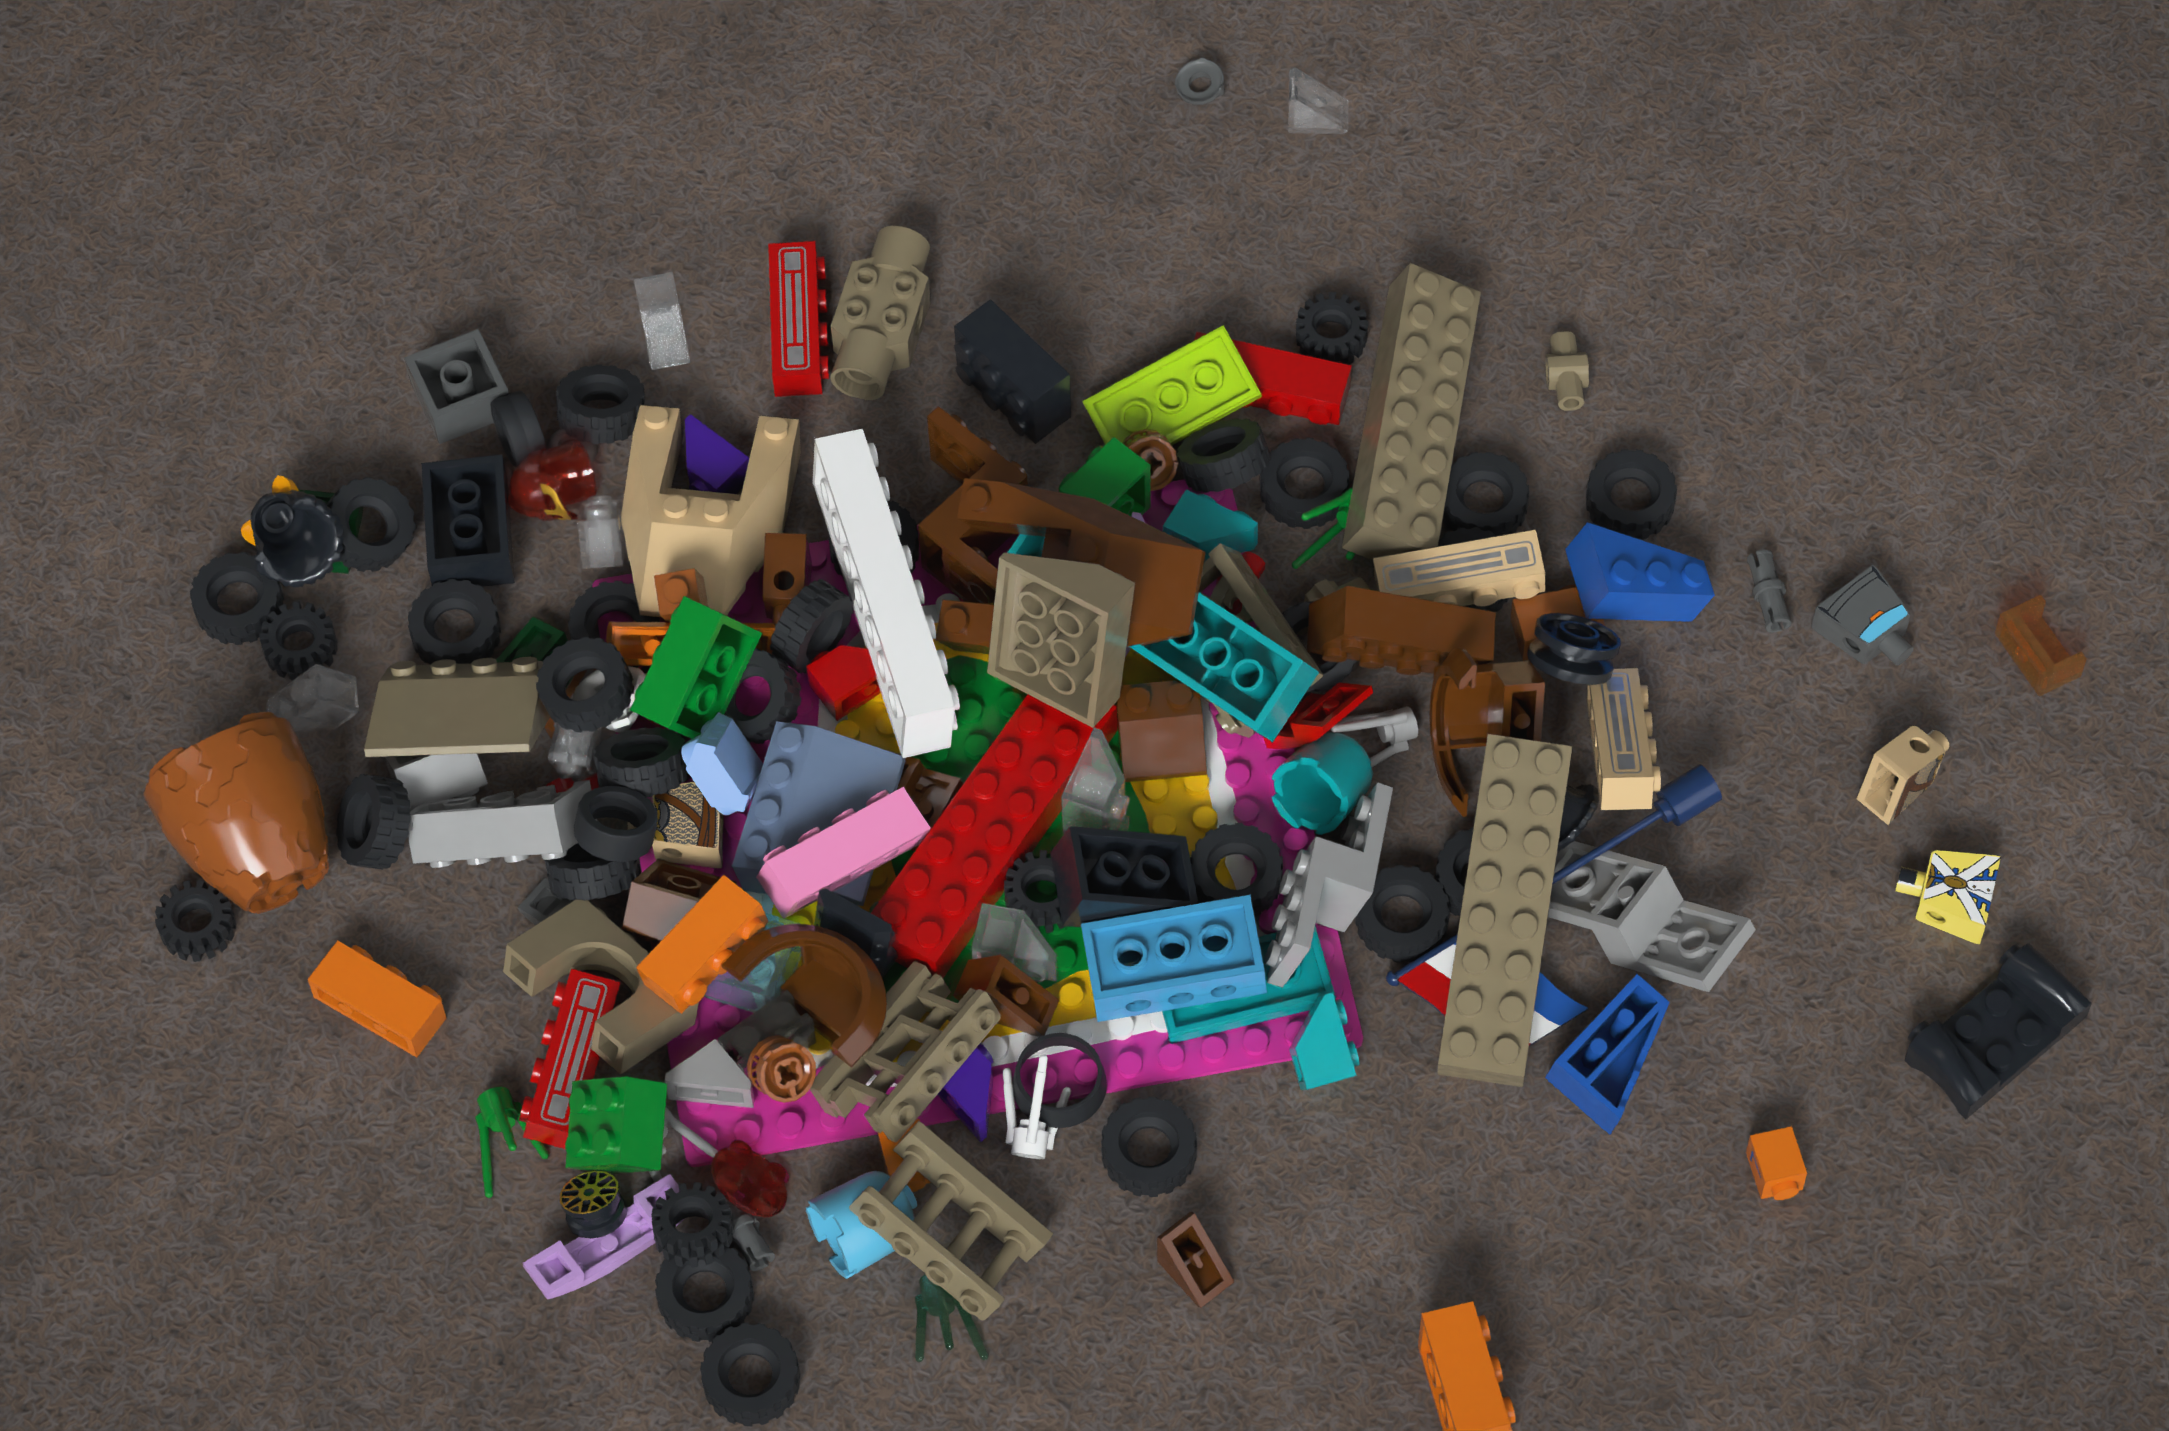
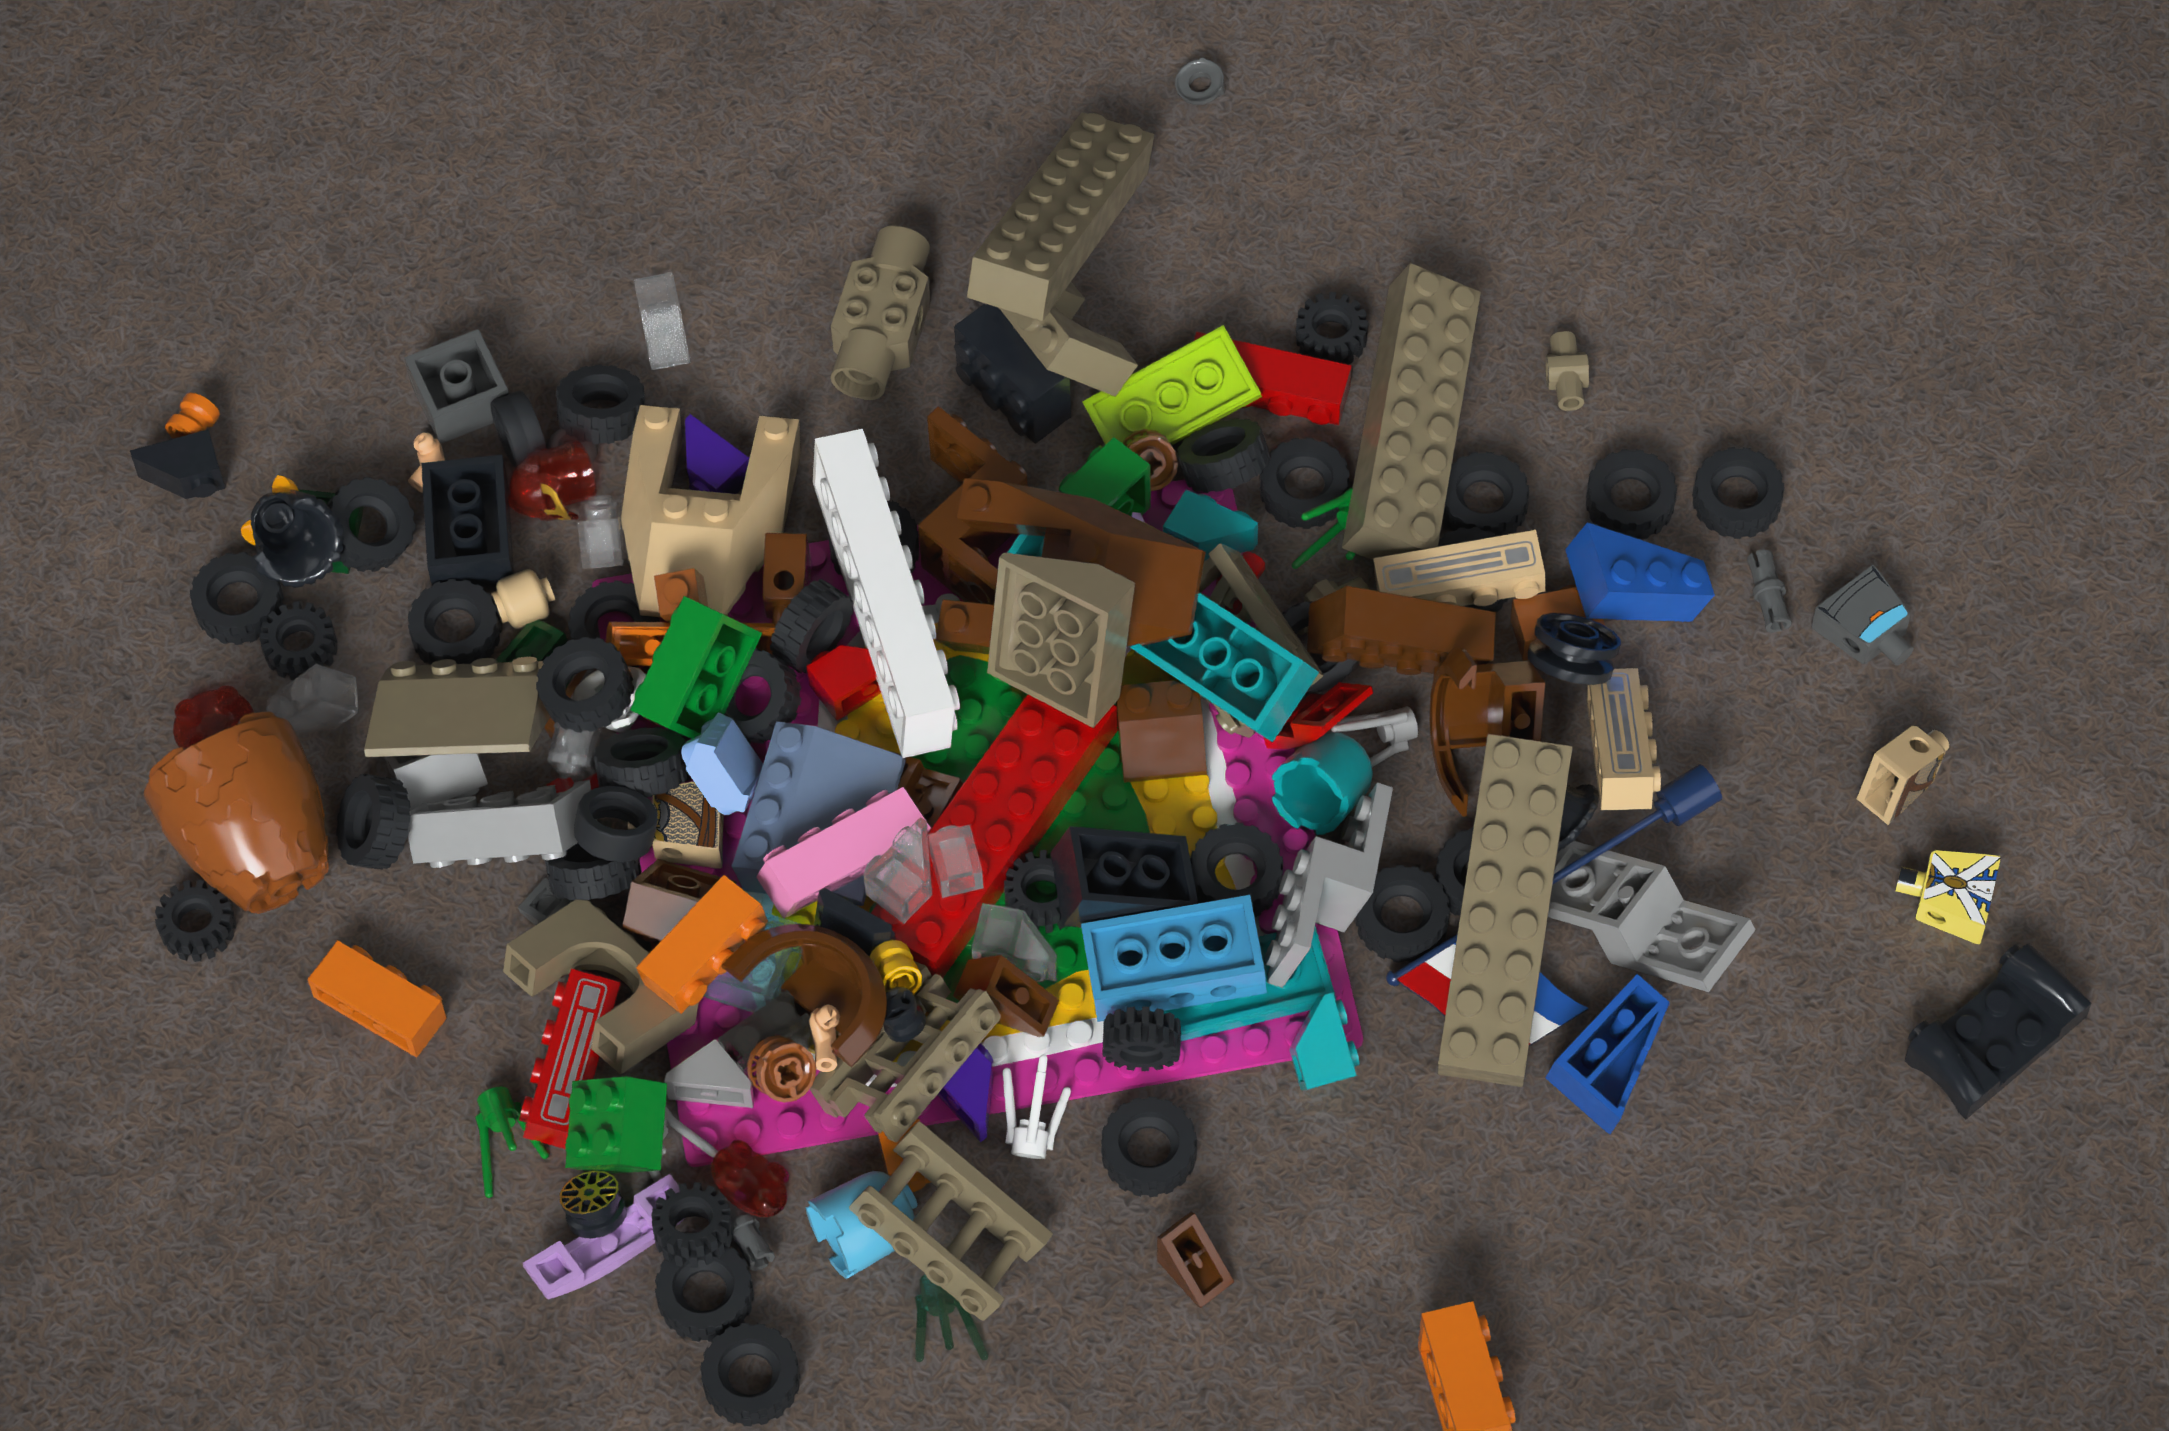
red brick [768,241,830,397] -> none
black tyre [1012,1033,1107,1128] -> none
clear slope [1061,728,1130,835] -> none
clear slope [1288,67,1348,134] -> none
orange brick [1746,1126,1807,1200] -> none
clear orange panel [1995,595,2087,697] -> none
none -> black slope [130,430,225,499]
none -> orange wheel [165,392,220,439]
none -> clear red dish [173,686,254,749]
none -> light nougat arm [408,433,445,493]
none -> tan head [491,569,555,629]
none -> light nougat arm [809,1004,840,1072]
none -> clear slope [863,817,932,924]
none -> yellow wheel [870,940,922,995]
none -> black wheel [884,987,926,1042]
none -> clear brick [928,825,984,898]
none -> dark tan brick [967,112,1155,321]
none -> dark tan arch [999,282,1138,397]
none -> black tyre [1102,1007,1181,1071]
none -> black tyre [1692,447,1784,539]

